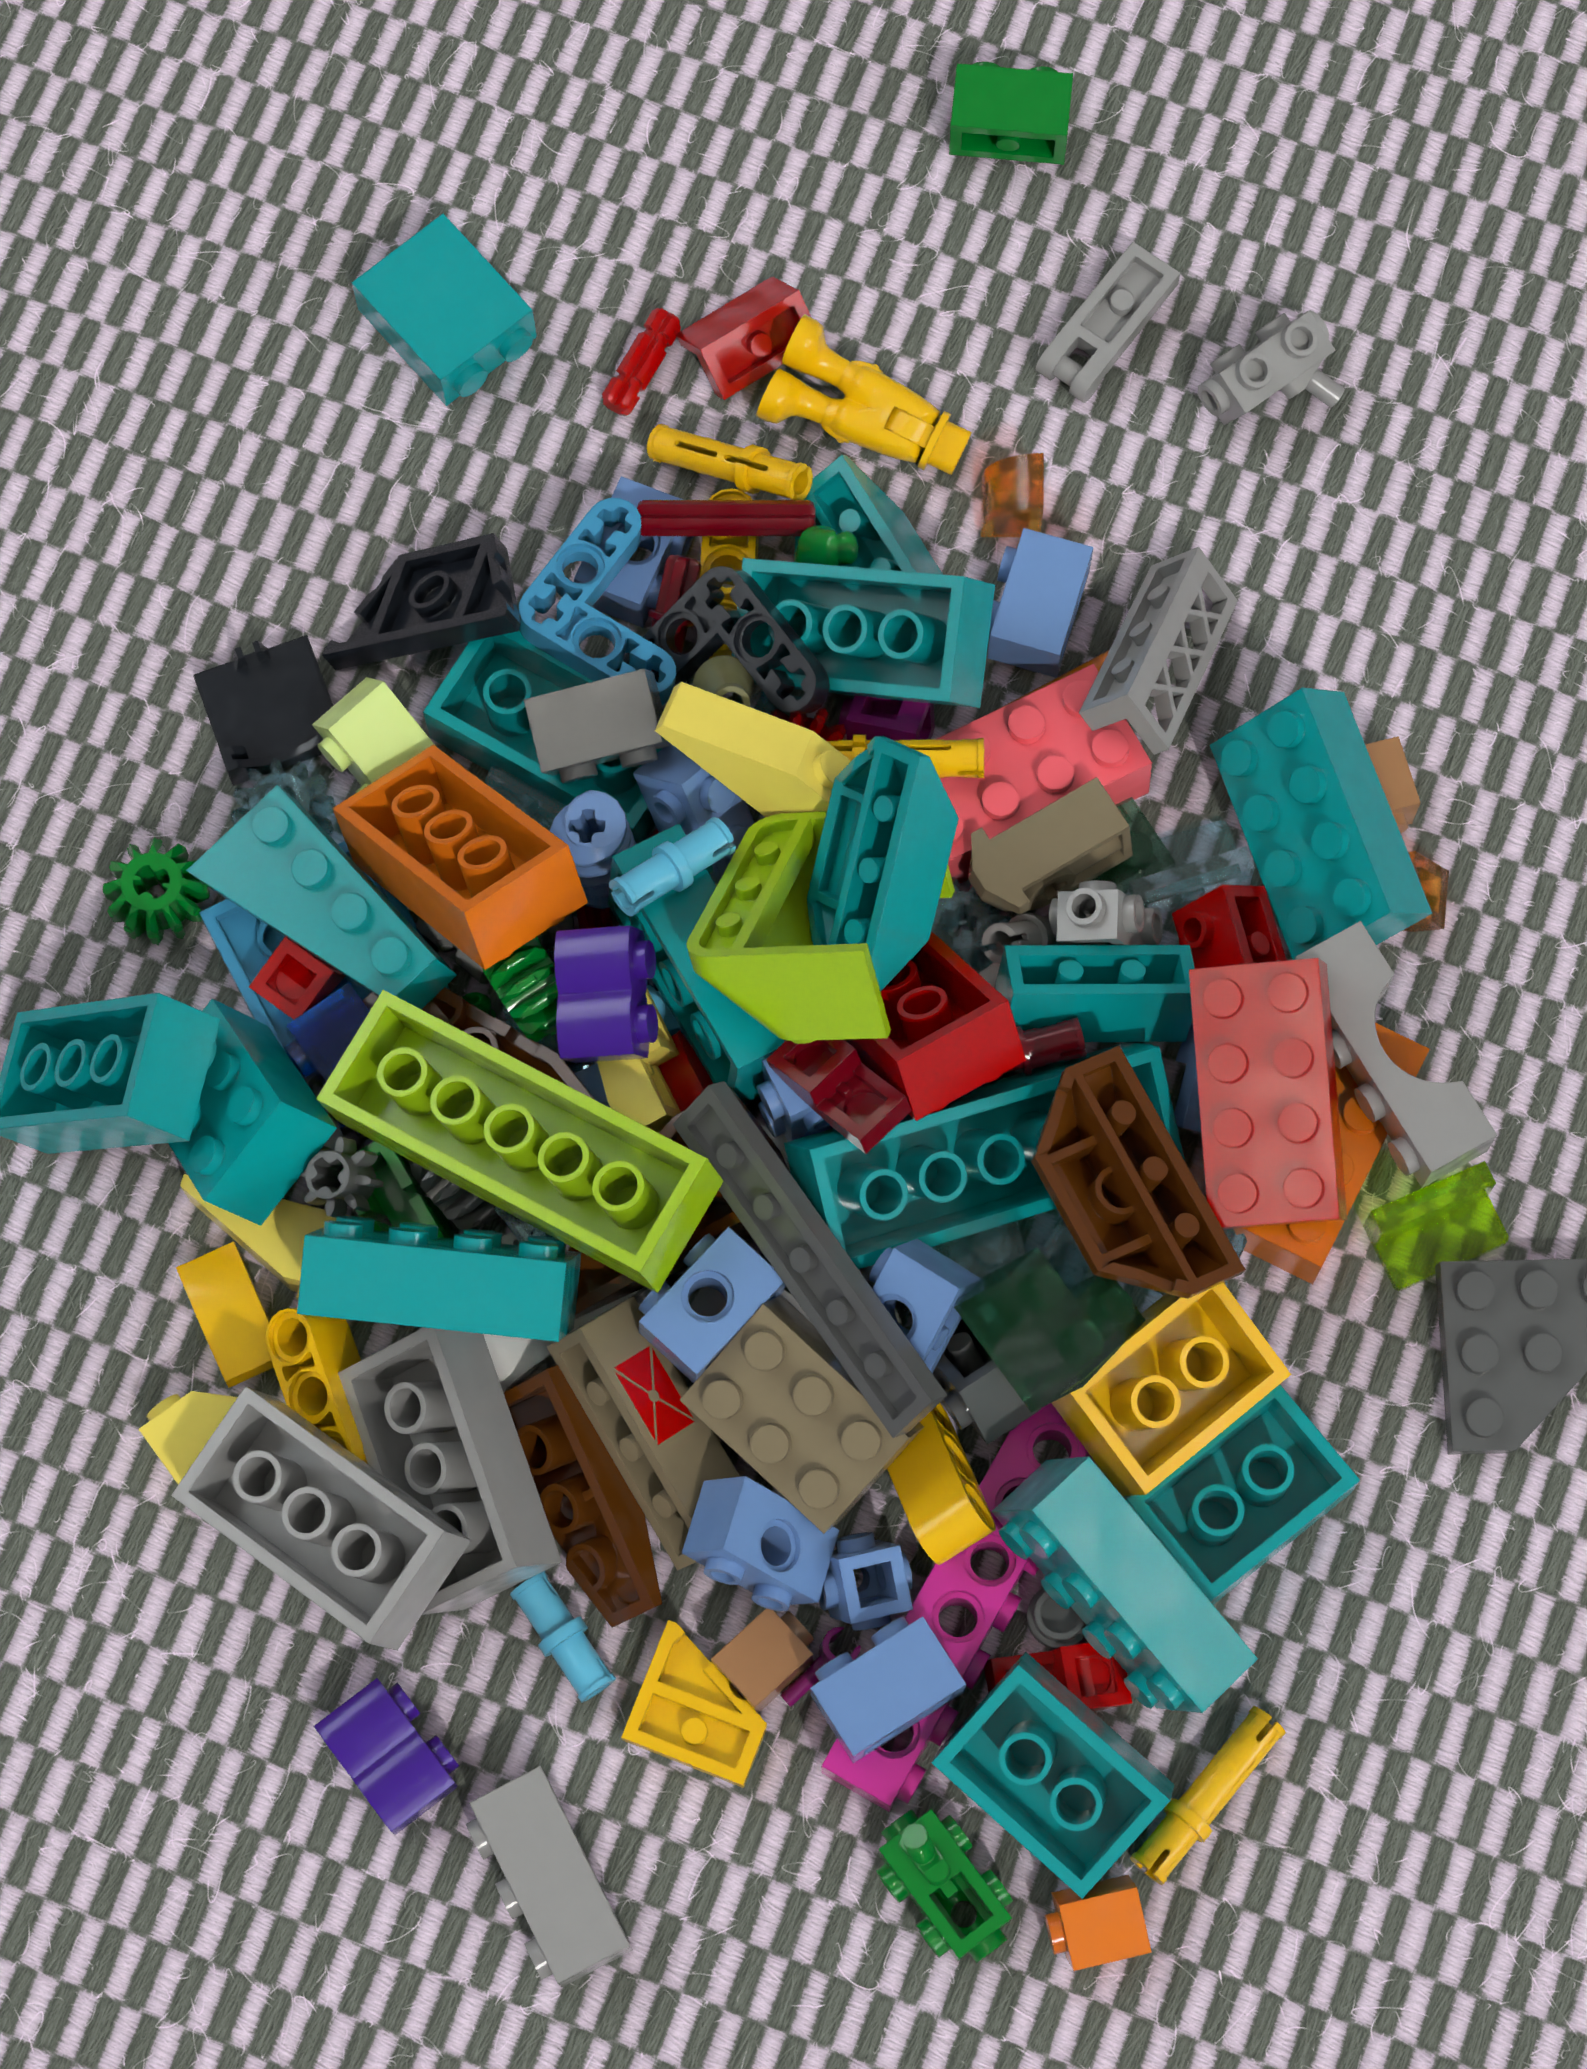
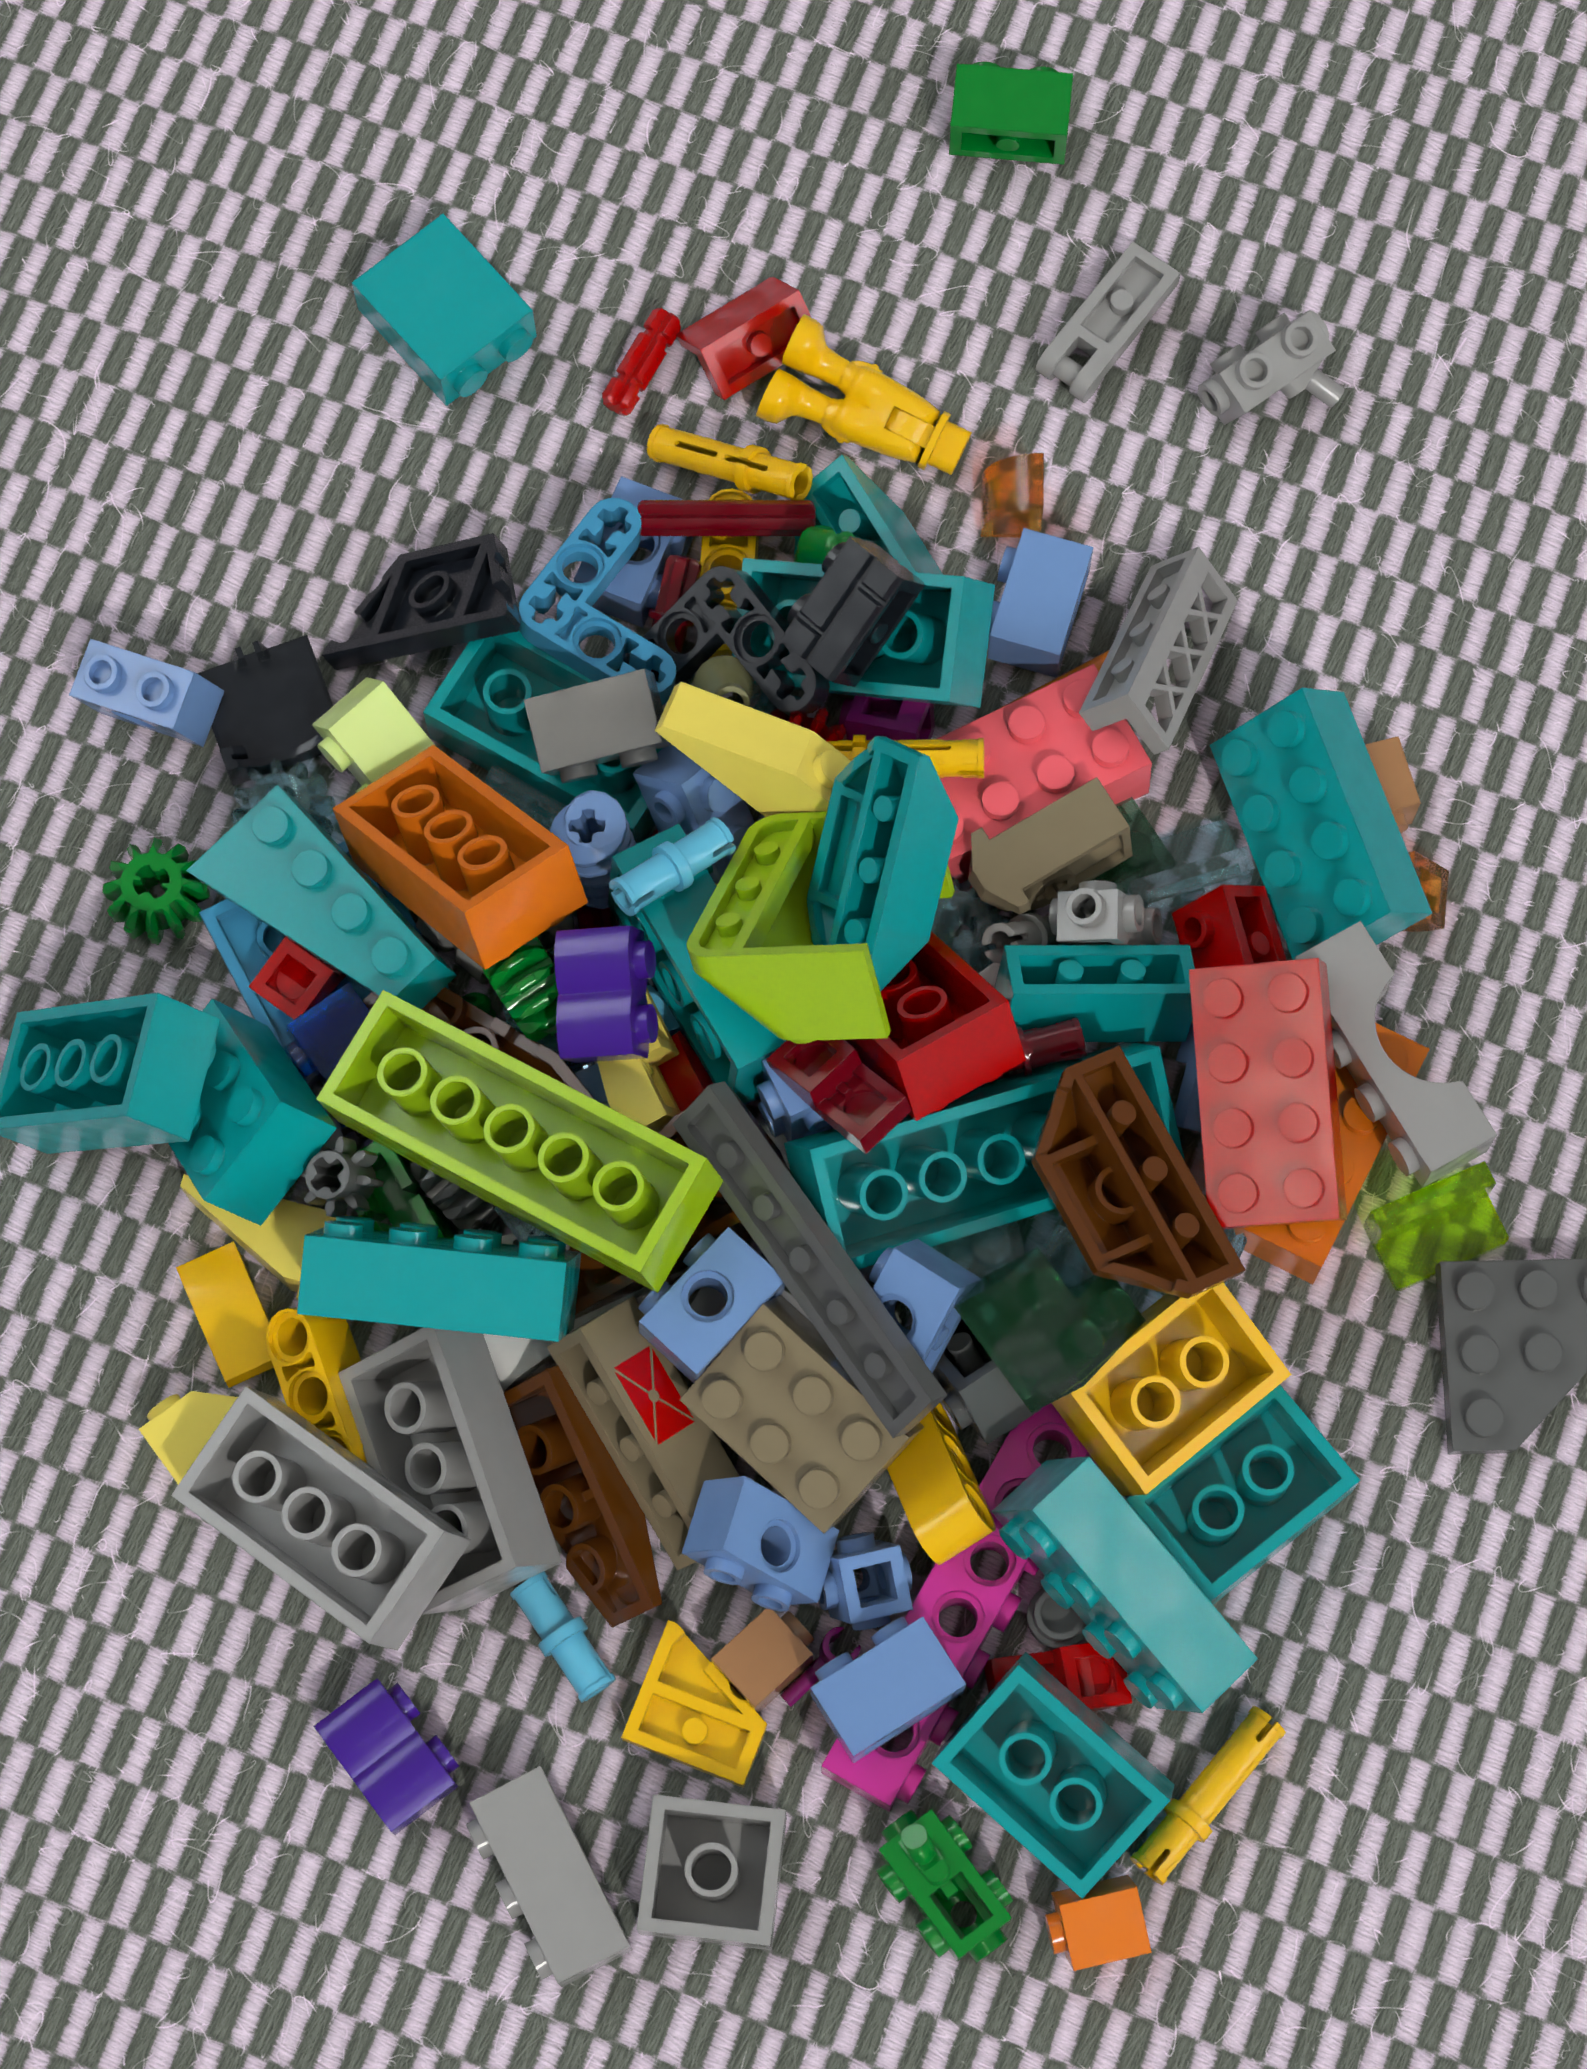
none -> medium blue brick [69,638,224,747]
none -> light grey brick [636,1794,787,1950]
none -> black brick [781,536,925,687]

